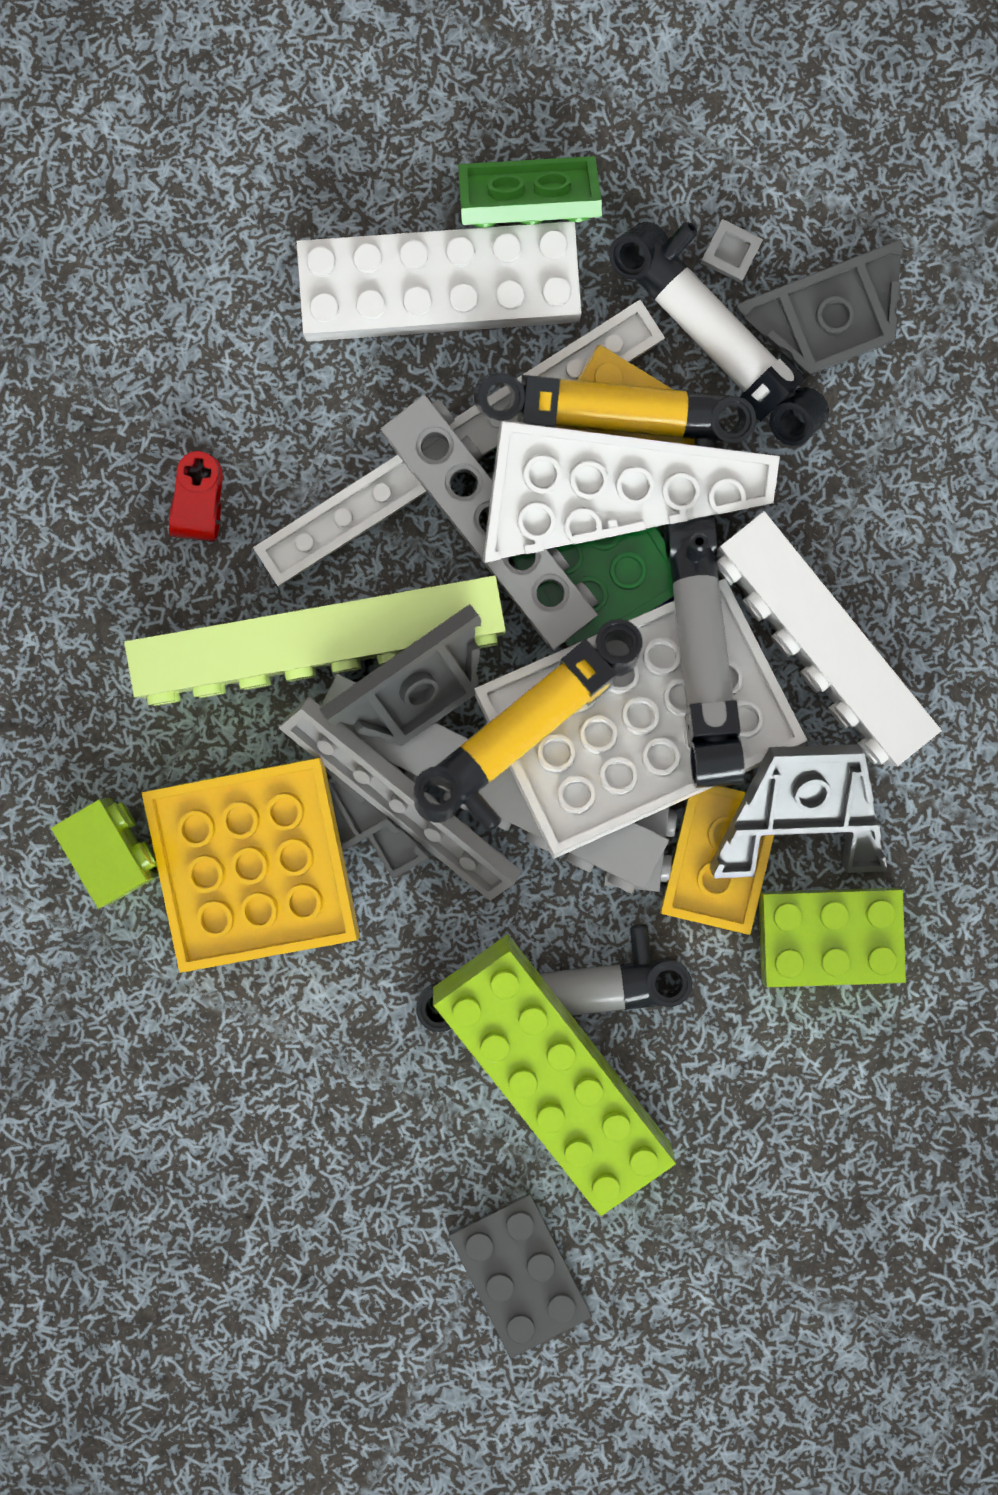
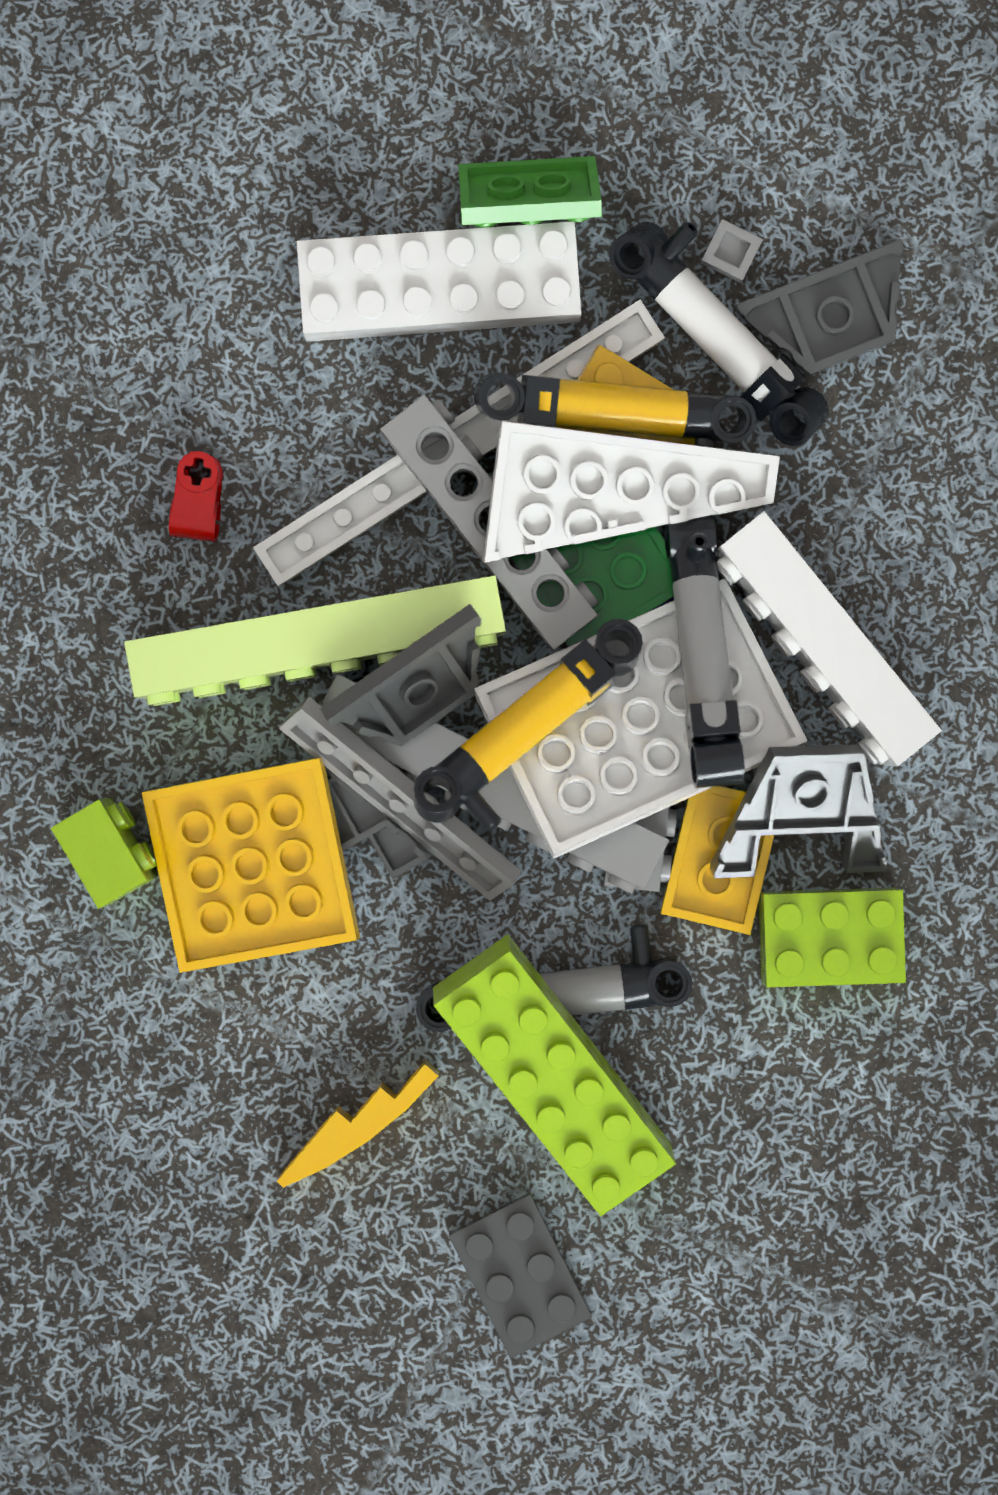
none -> yellow slope [277,1059,440,1188]

